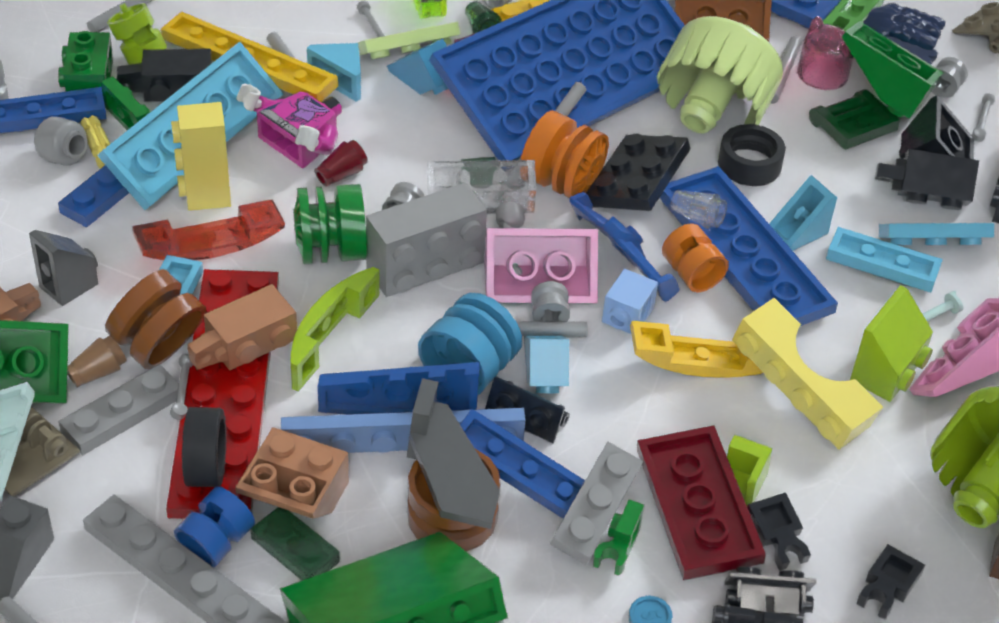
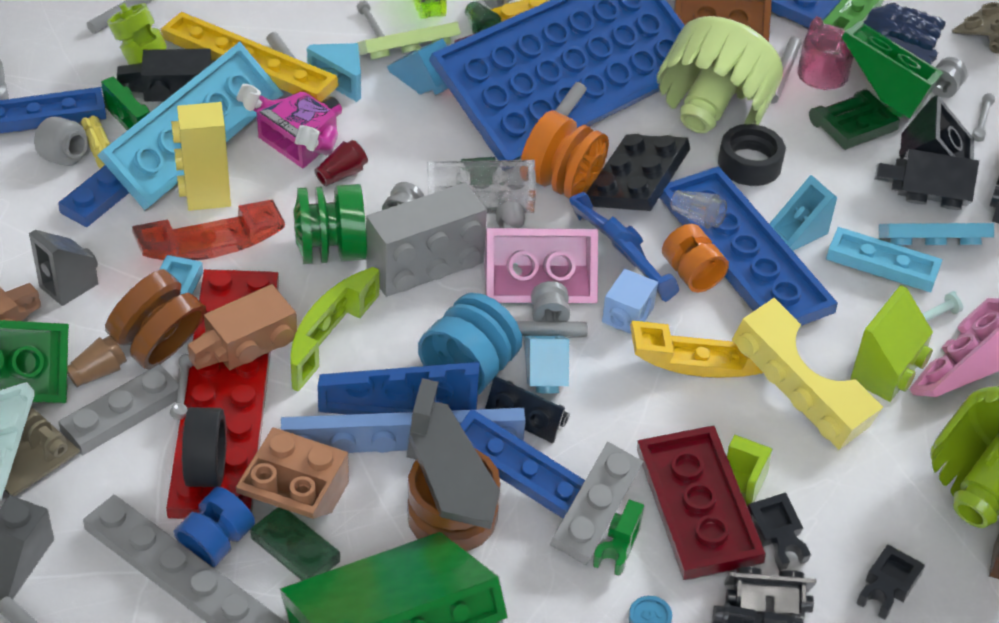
green brick [58,31,114,94] -> none

